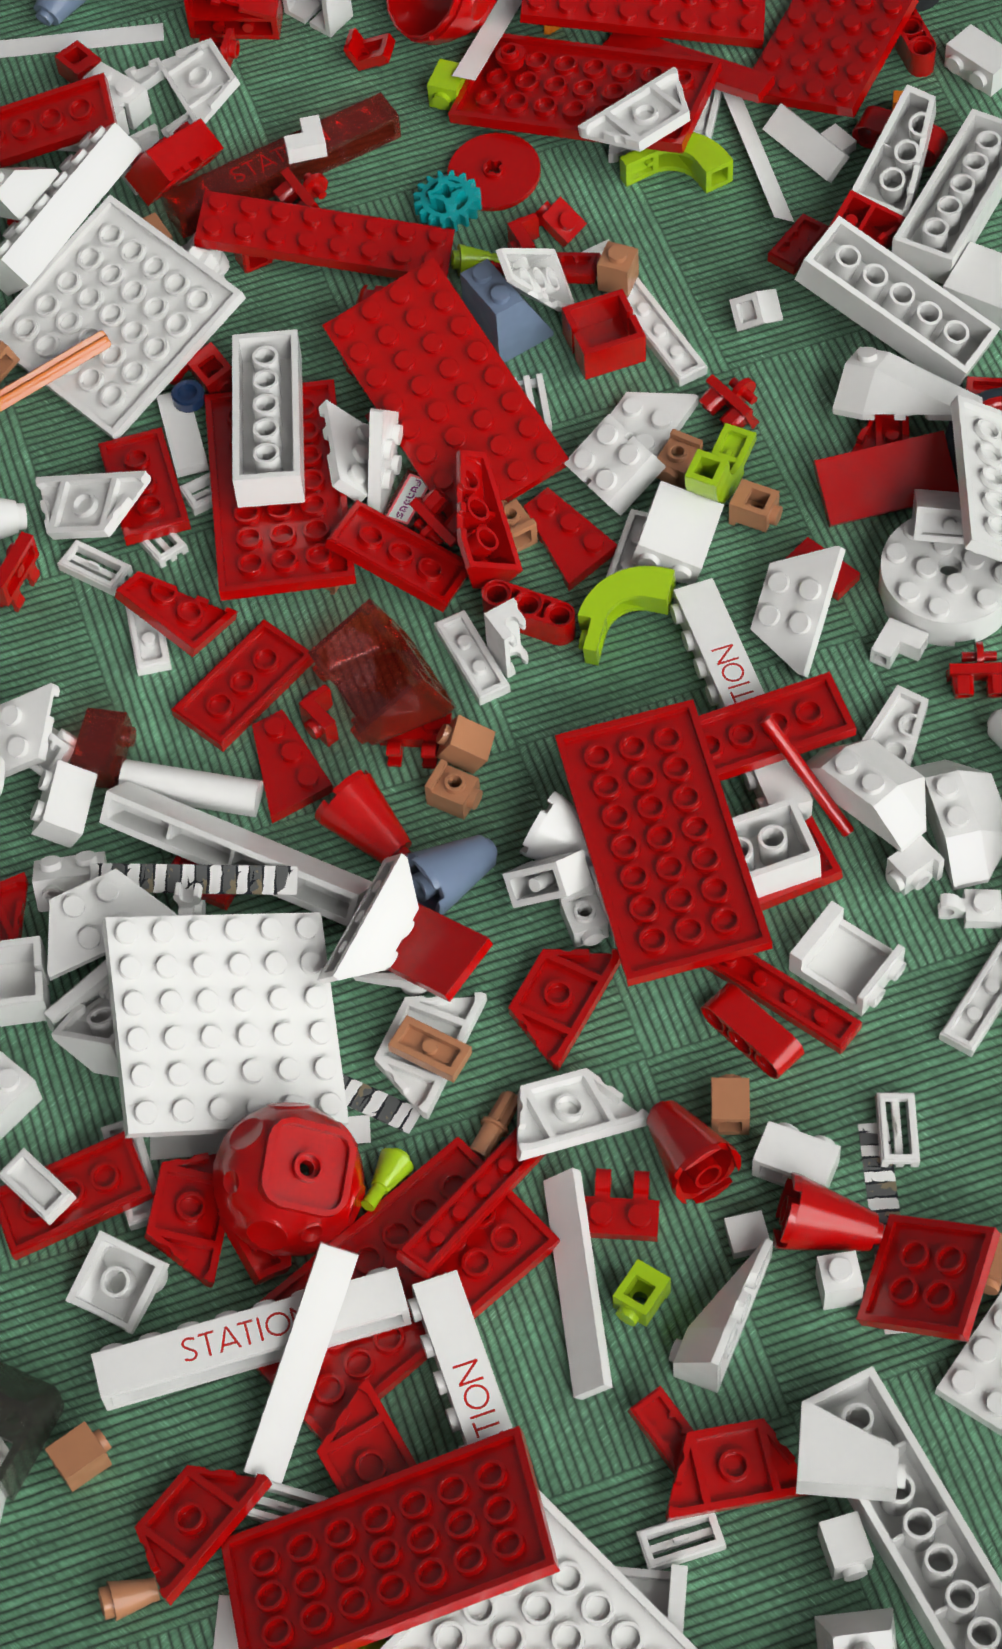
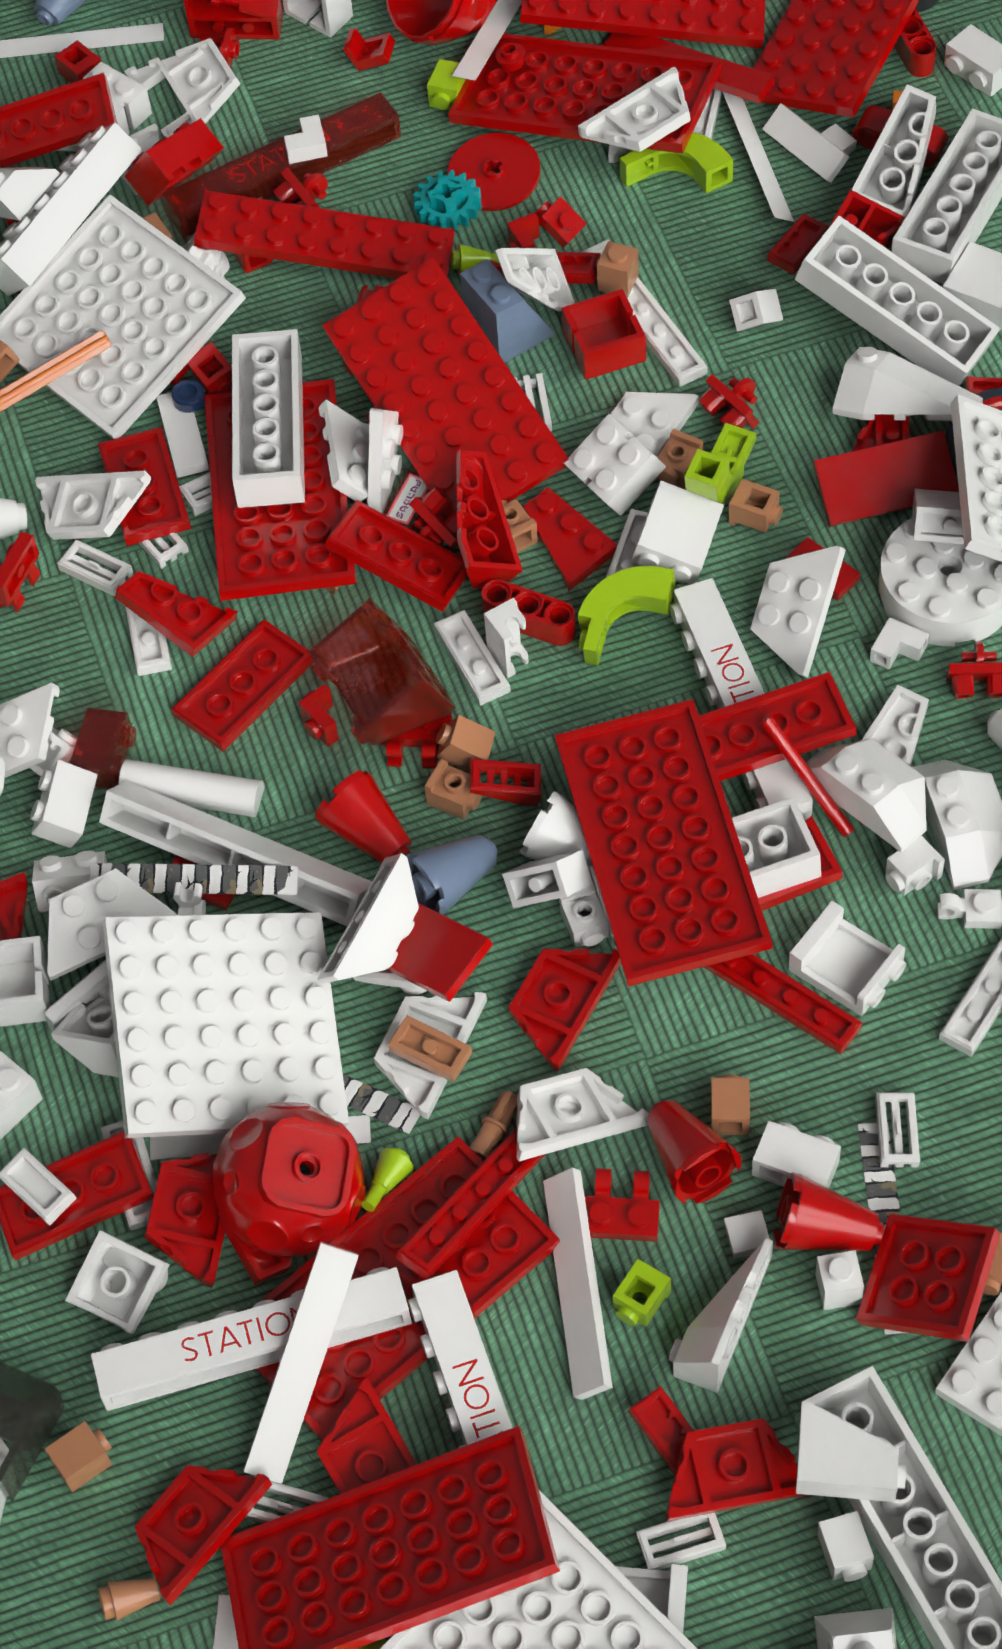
red wing [252,709,333,824] -> none
red beam [701,983,804,1079] -> none
none -> red slope [470,759,541,807]

